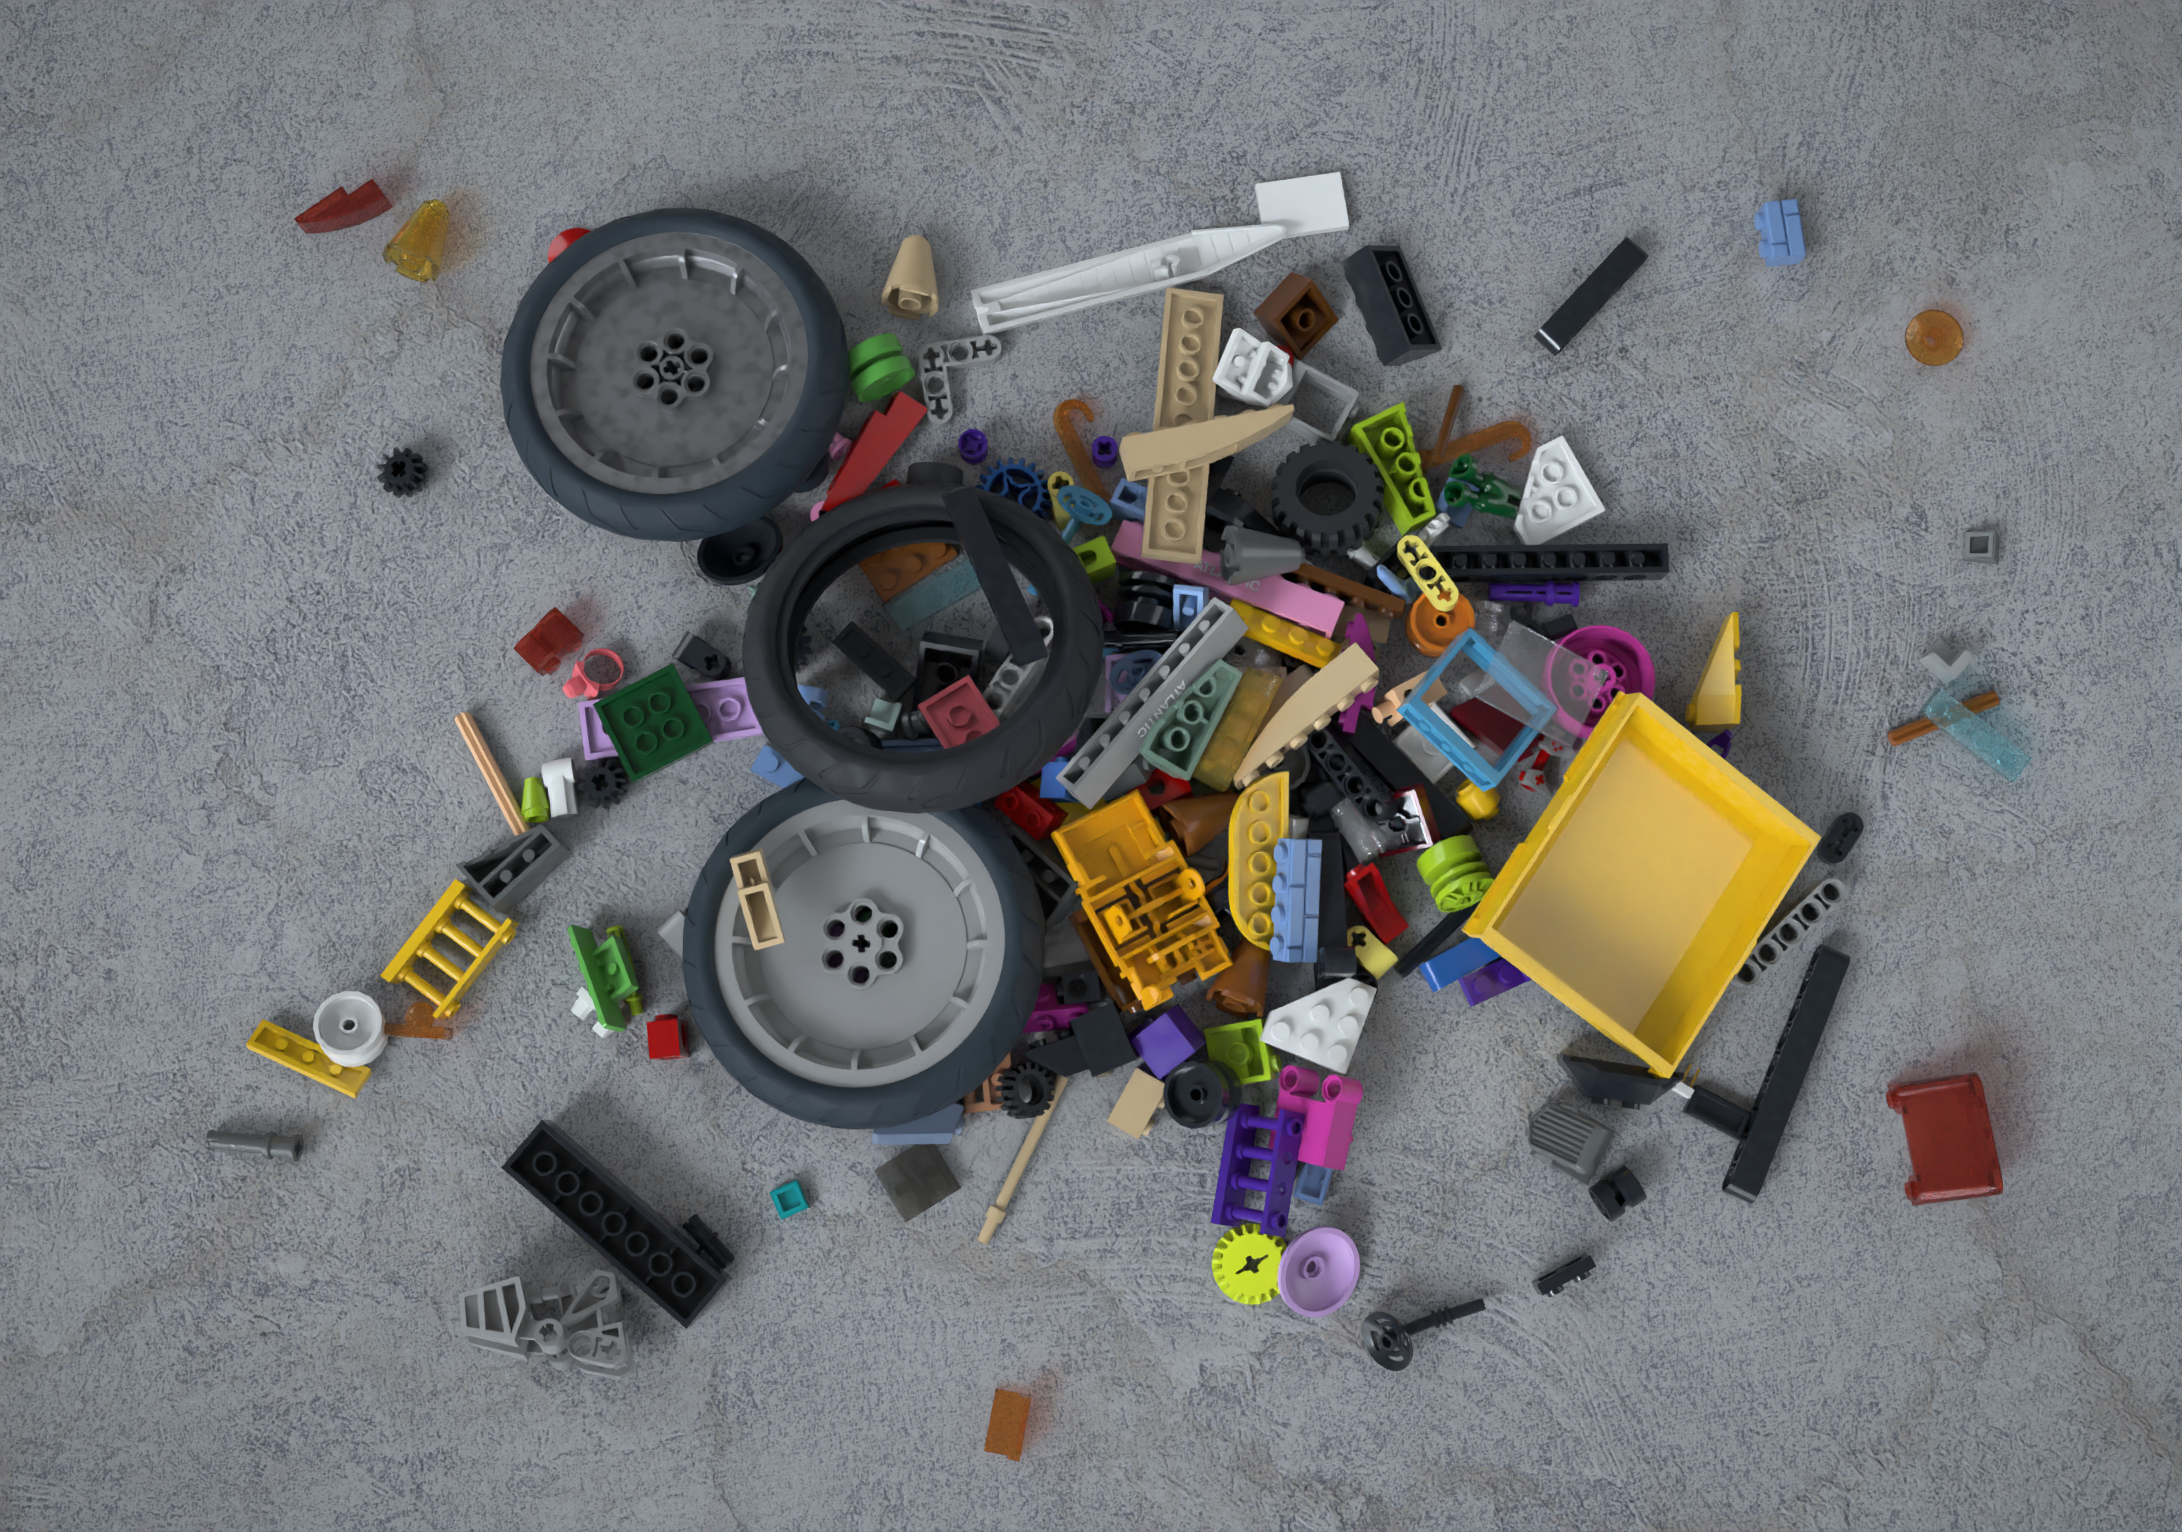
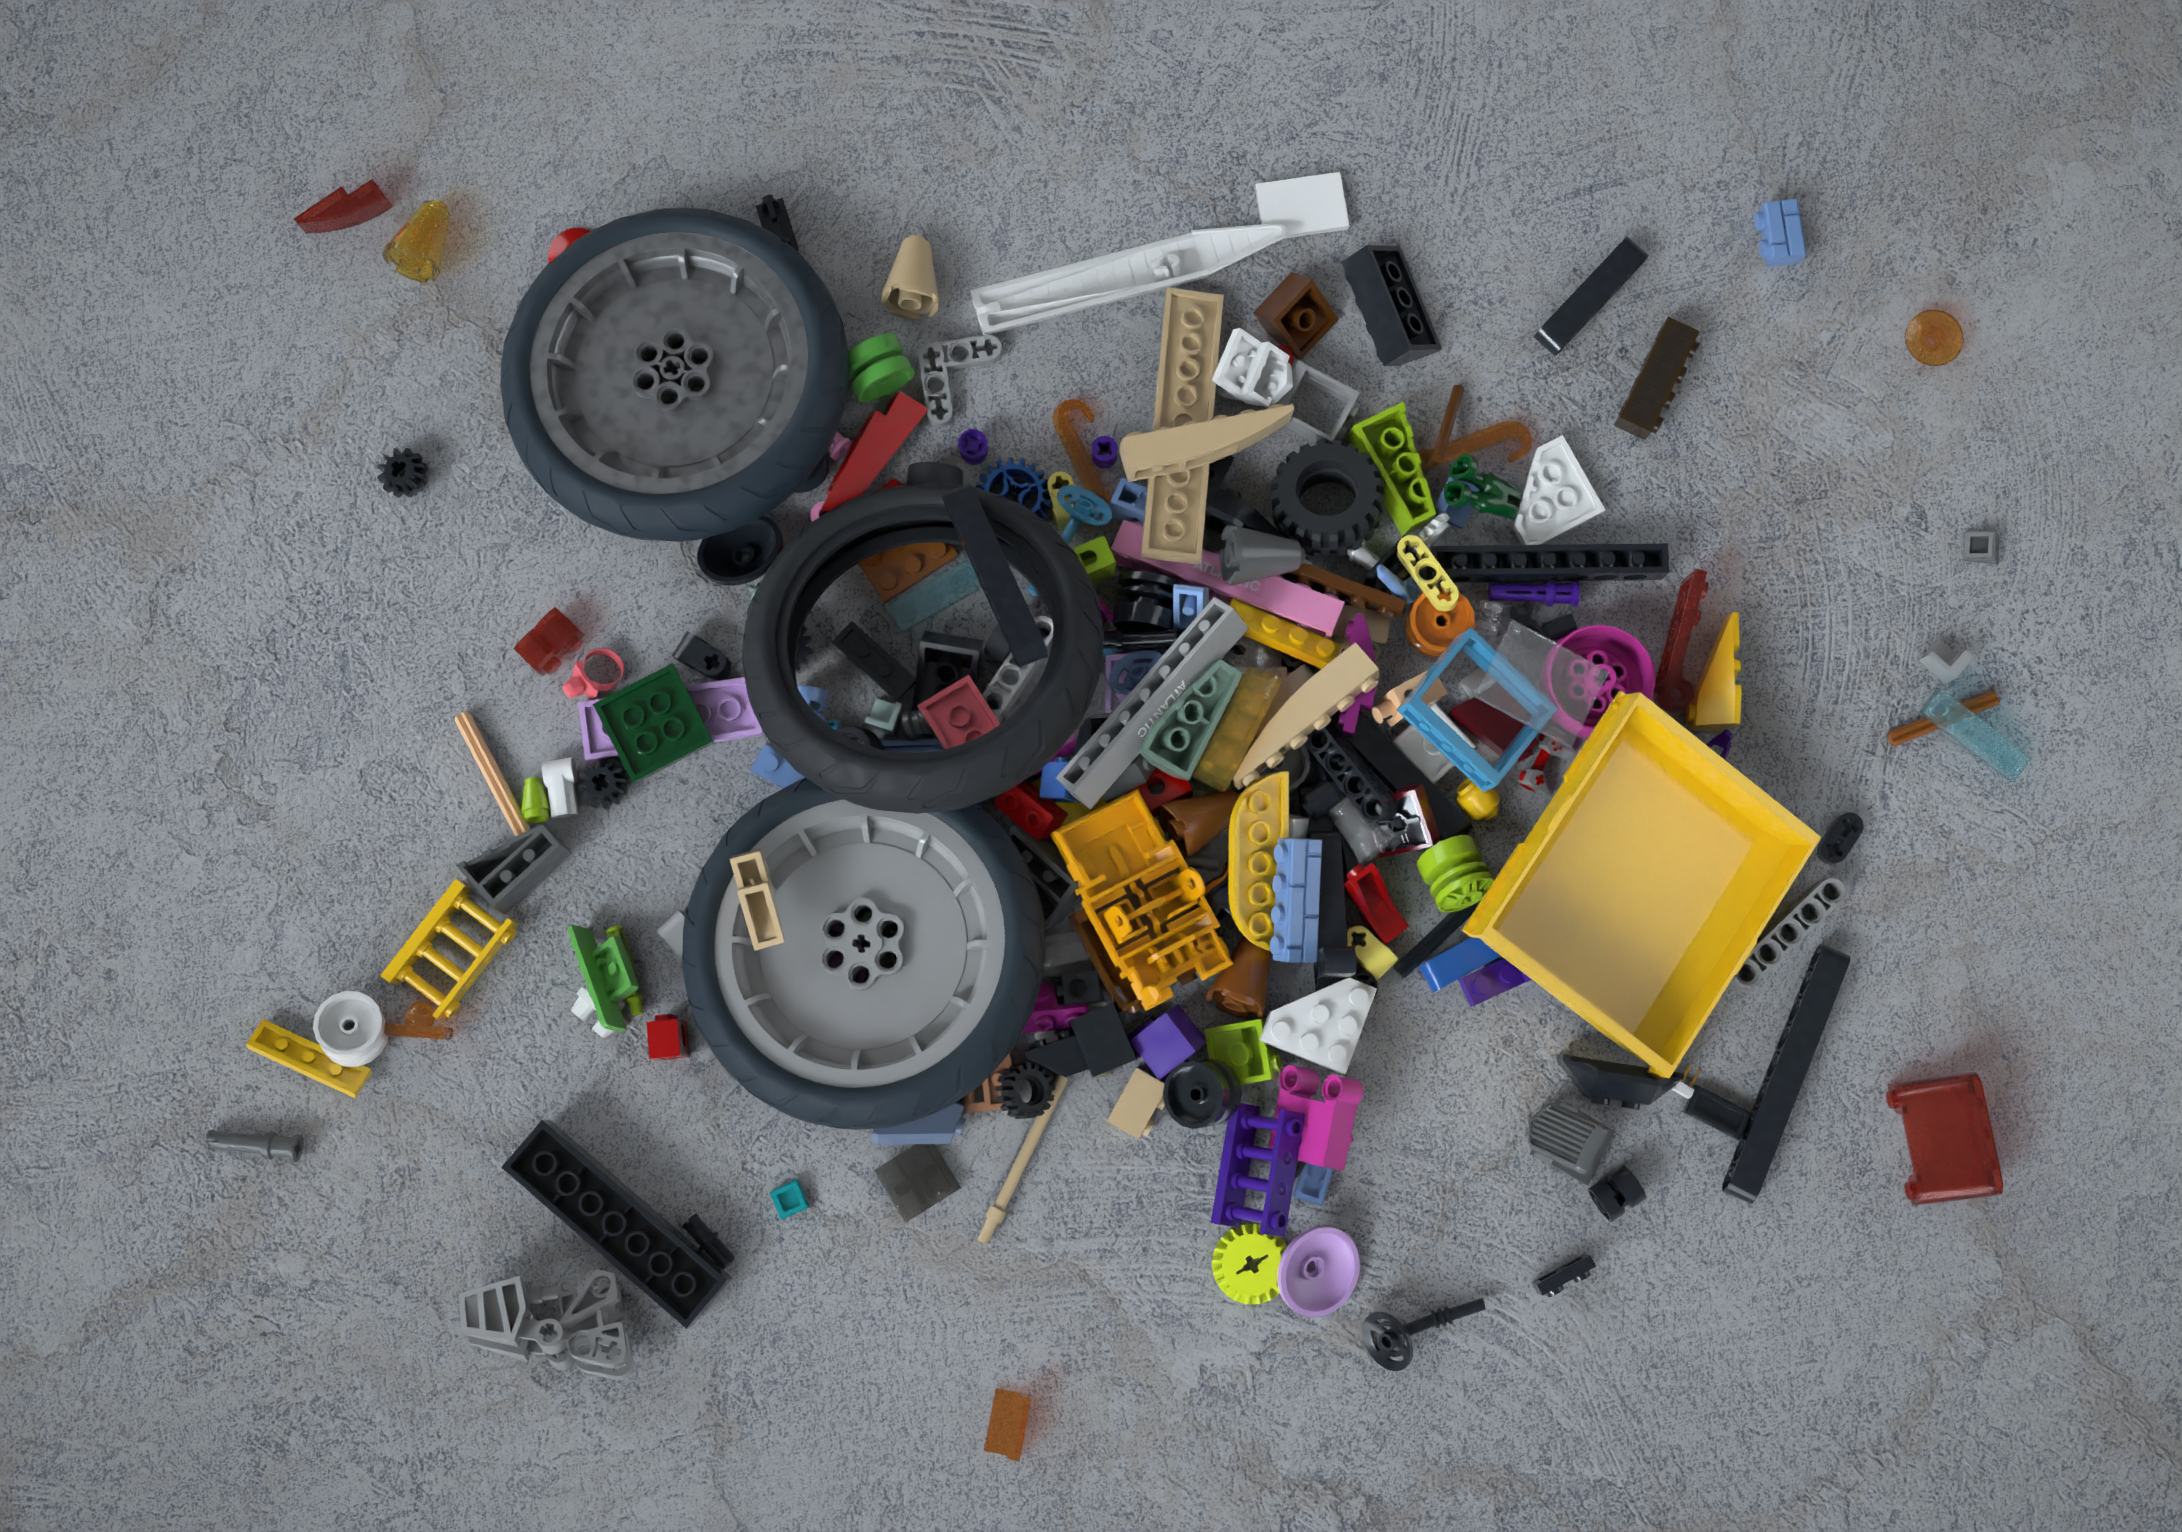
none -> black hinge [756,194,799,251]
none -> dark brown brick [1614,316,1700,440]
none -> clear red hinge [1654,569,1709,712]

